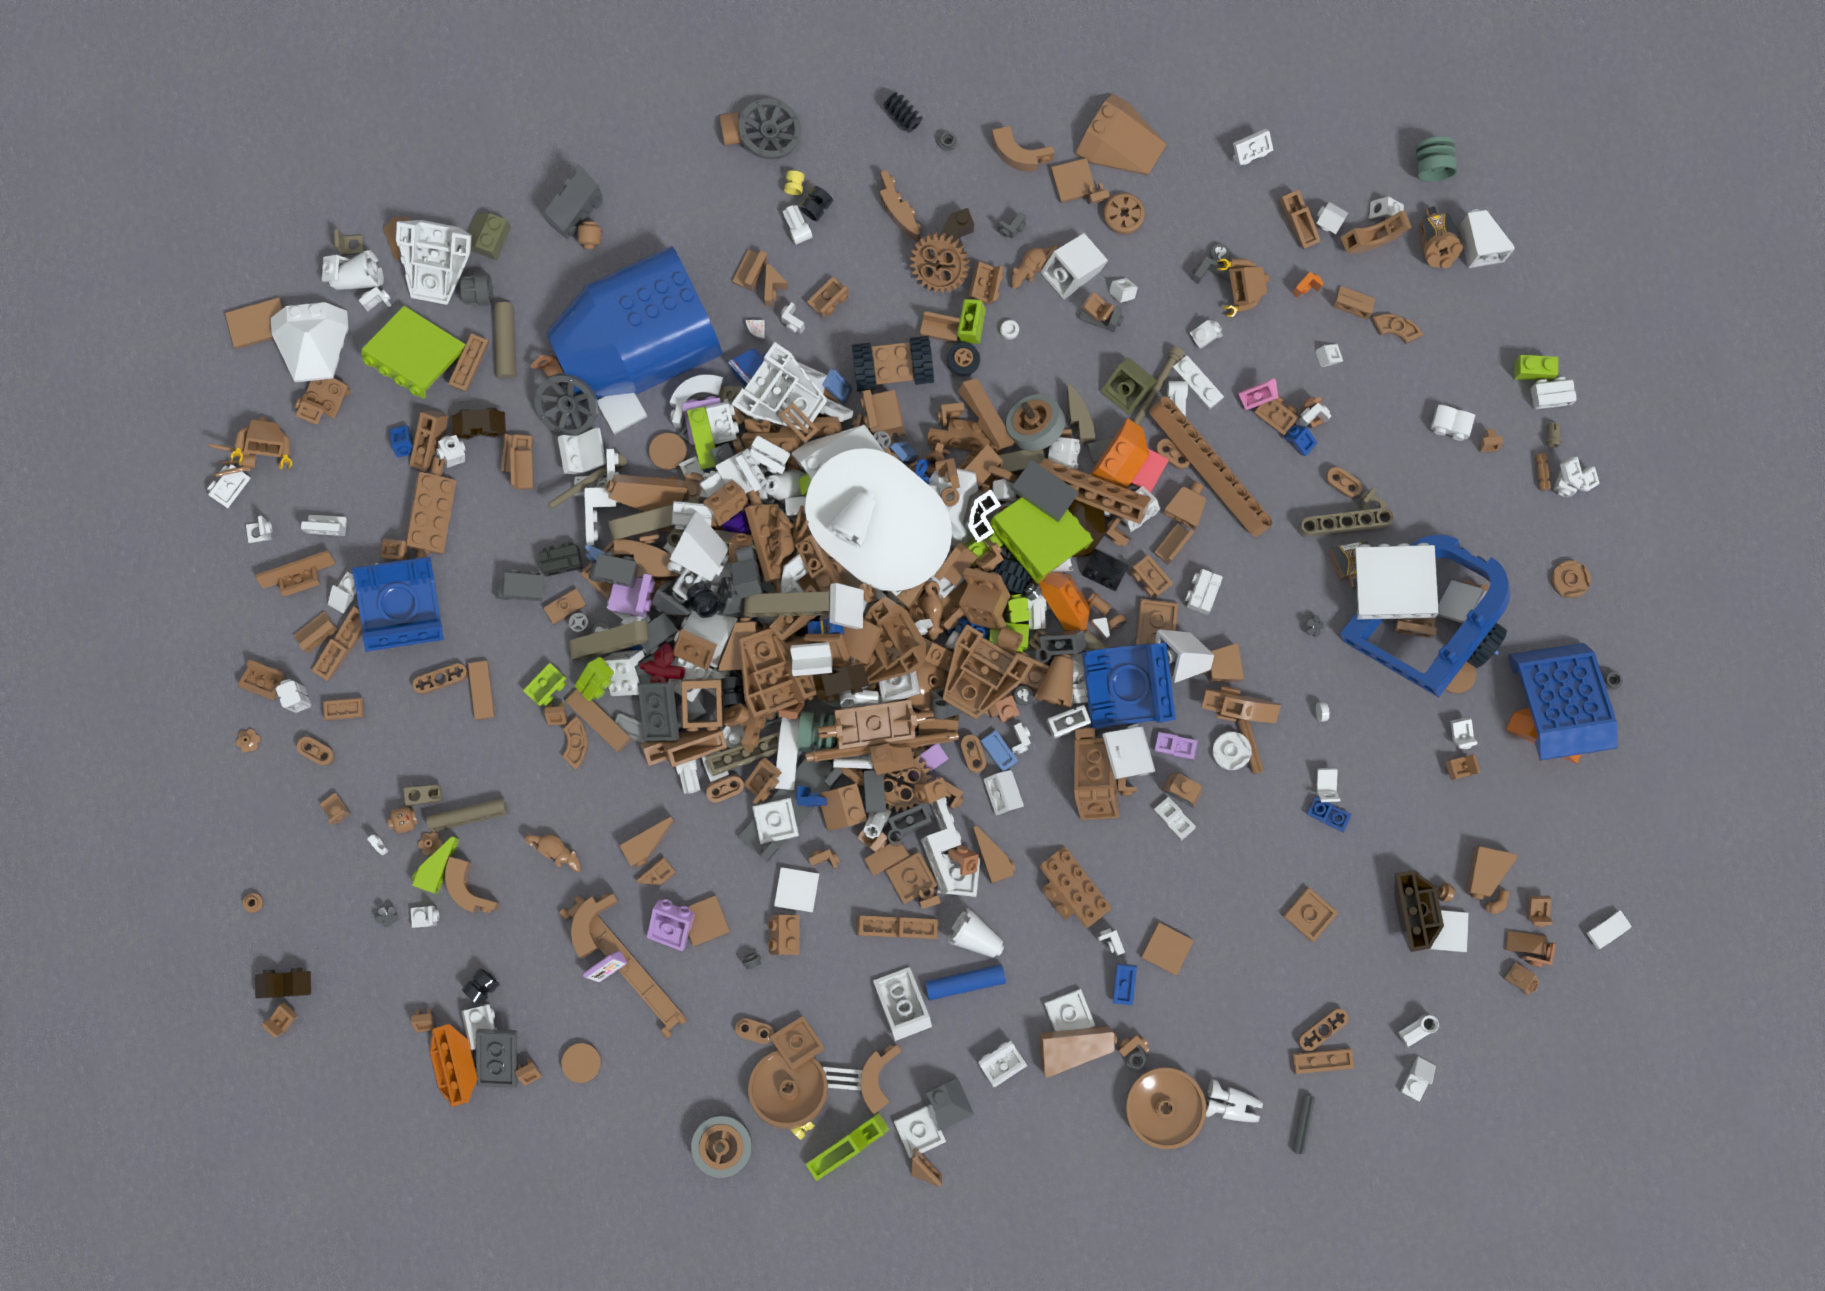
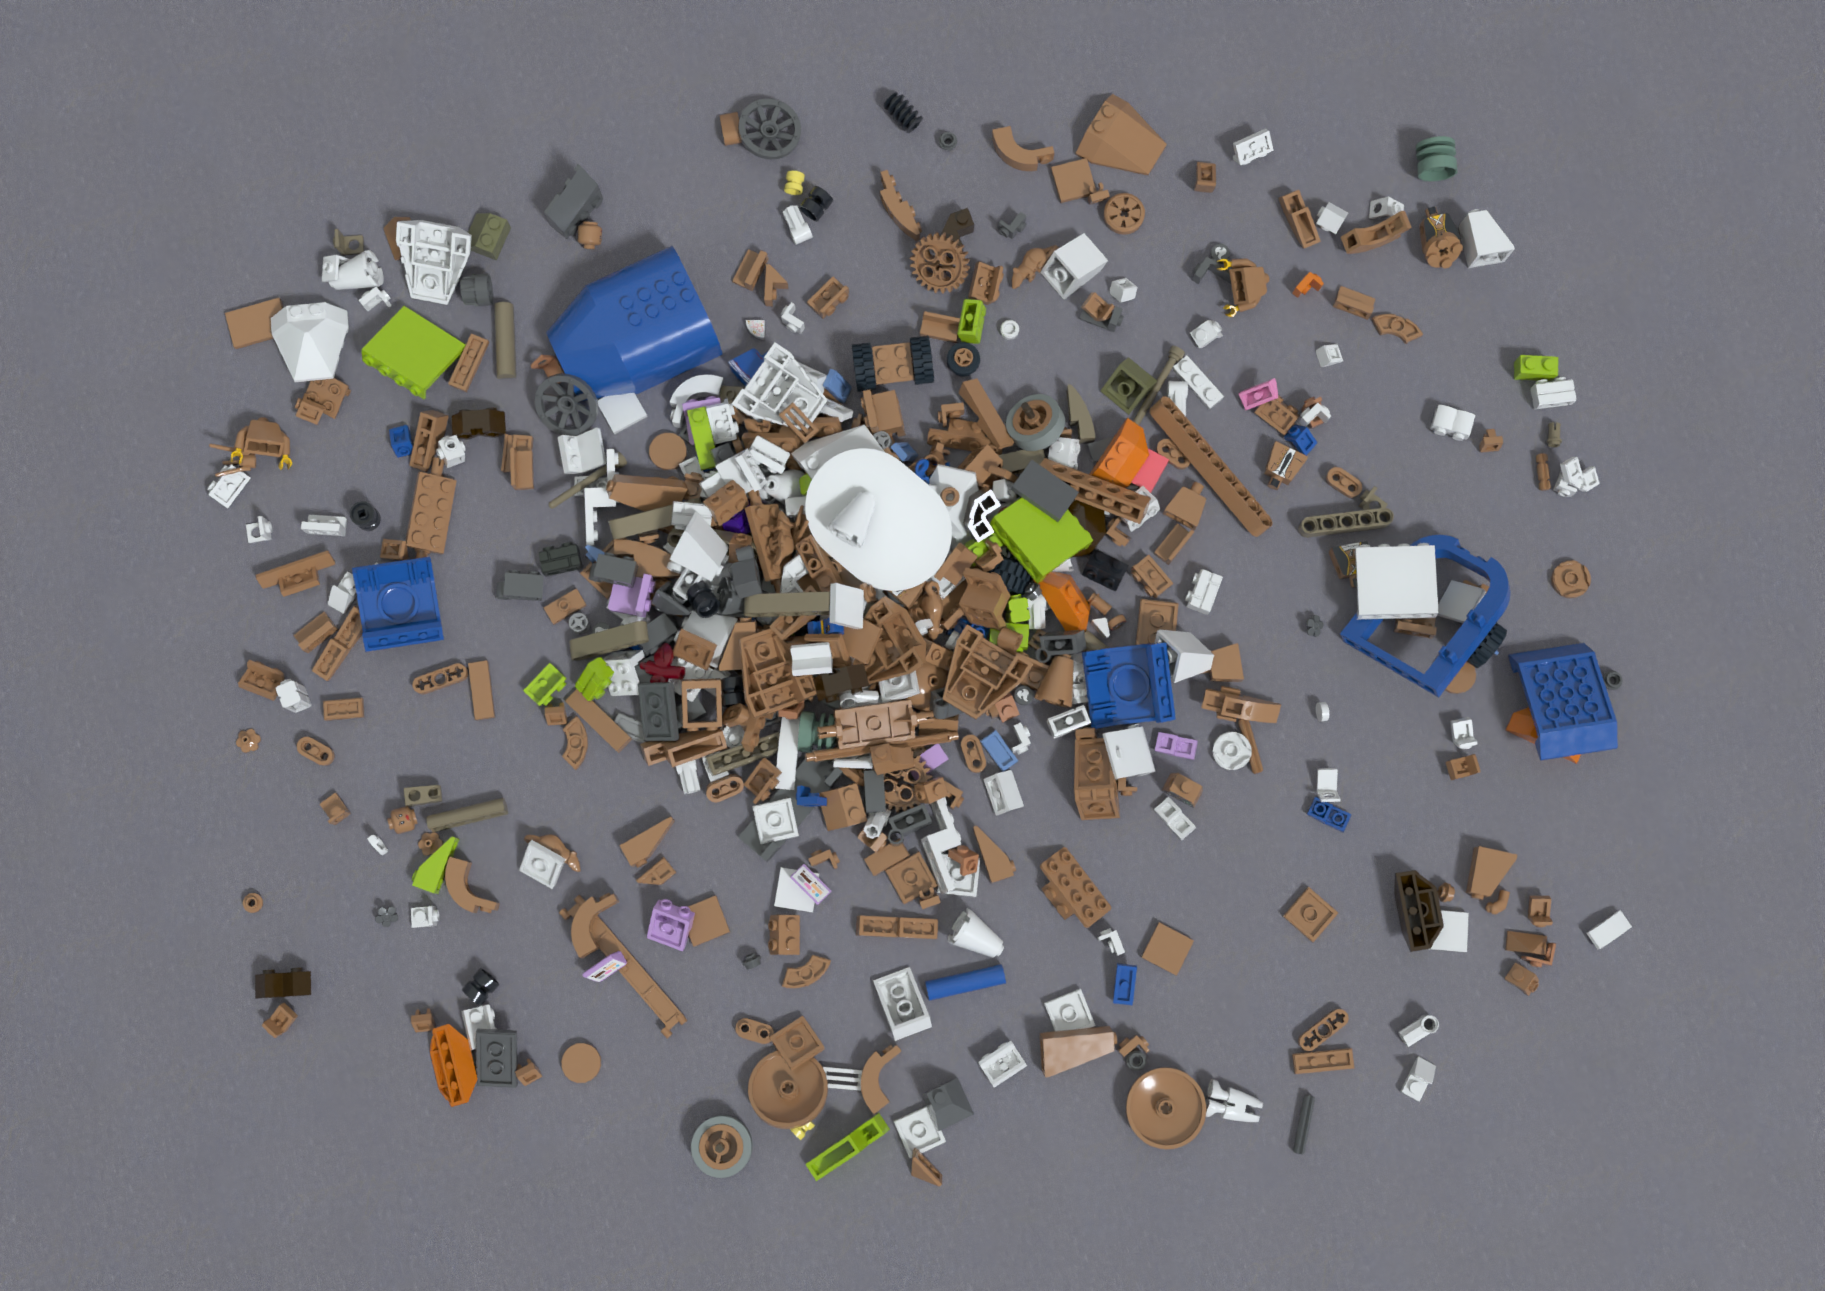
medium nougat bracket [935,458,960,489] -> none
none -> black wheel [349,501,381,531]
none -> white tile [519,840,565,889]
none -> medium nougat tile [782,954,831,988]
none -> slope [790,864,832,905]
none -> medium nougat slope [1194,162,1216,193]
none -> medium nougat torso [1264,441,1308,490]

